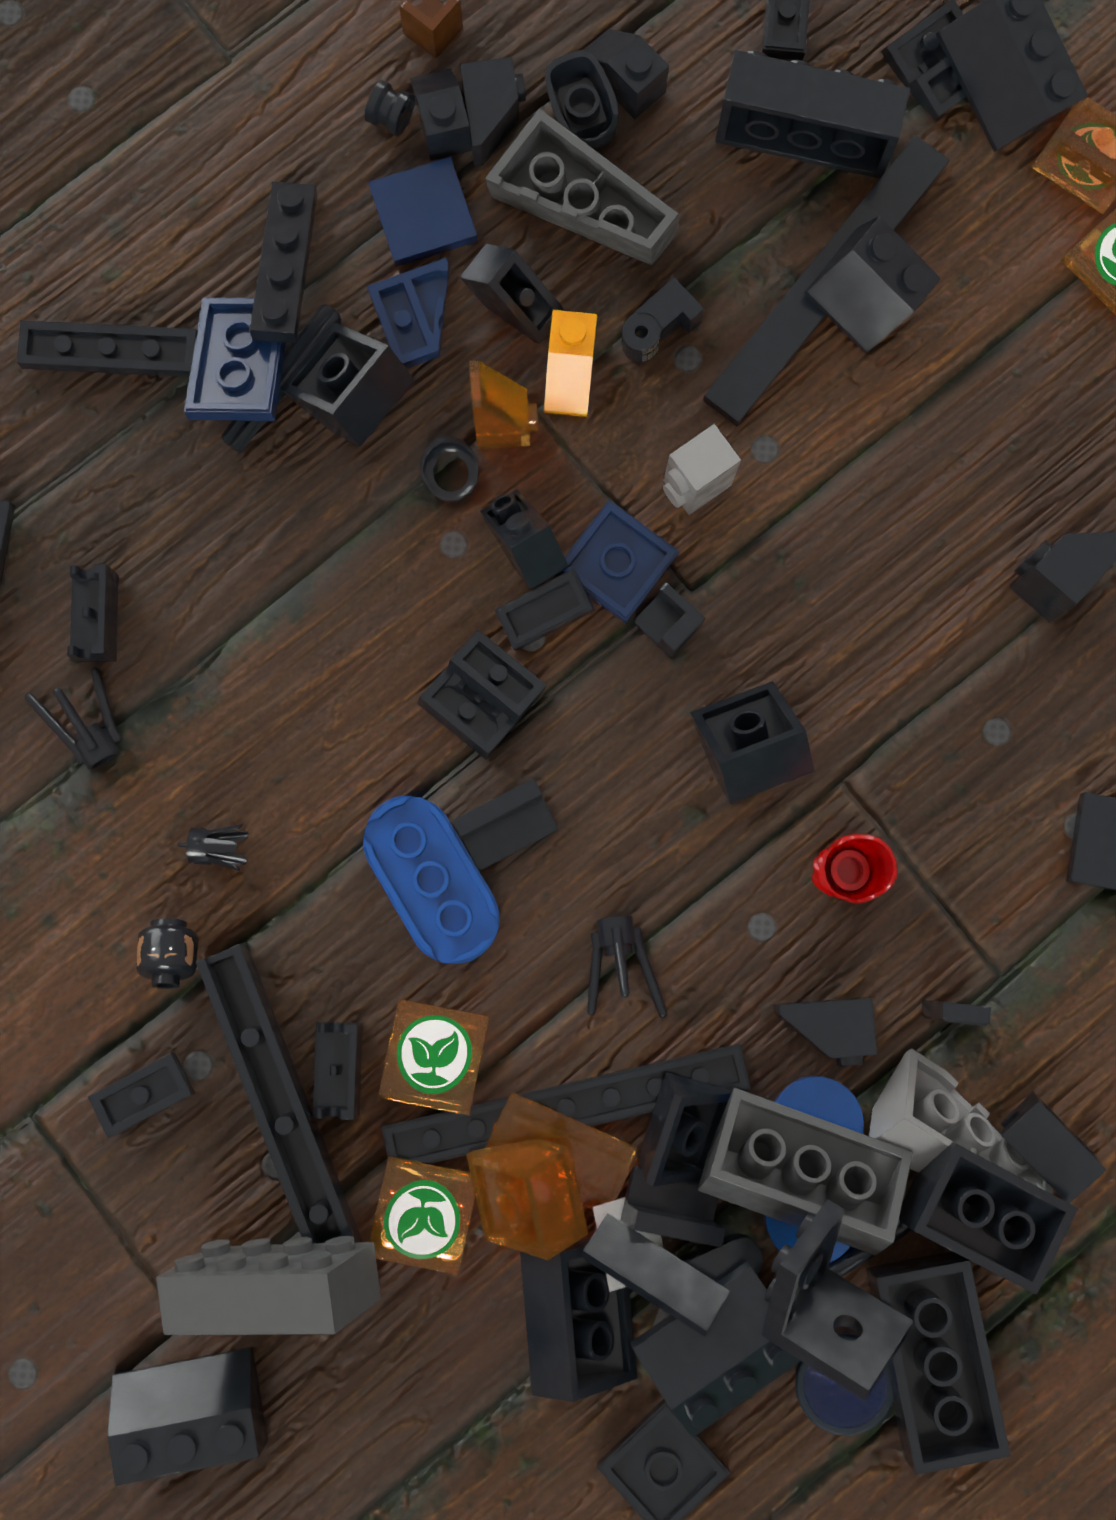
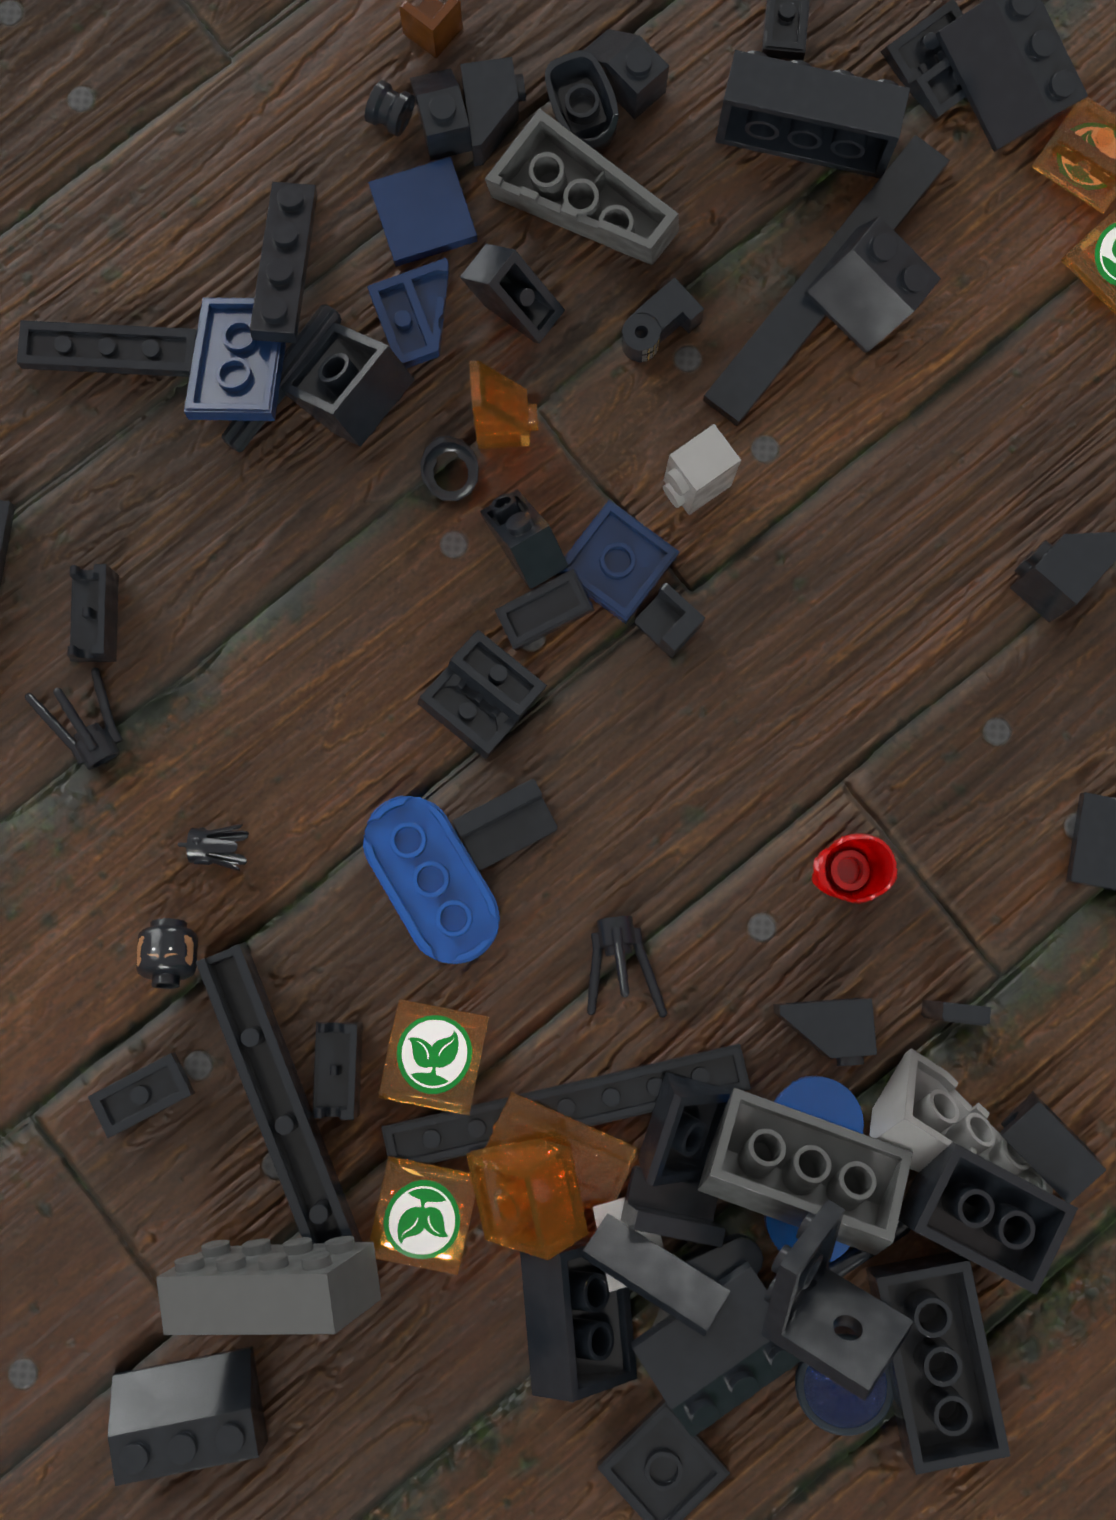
light orange slope [544,310,597,417] -> none
black slope [690,681,814,804] -> none

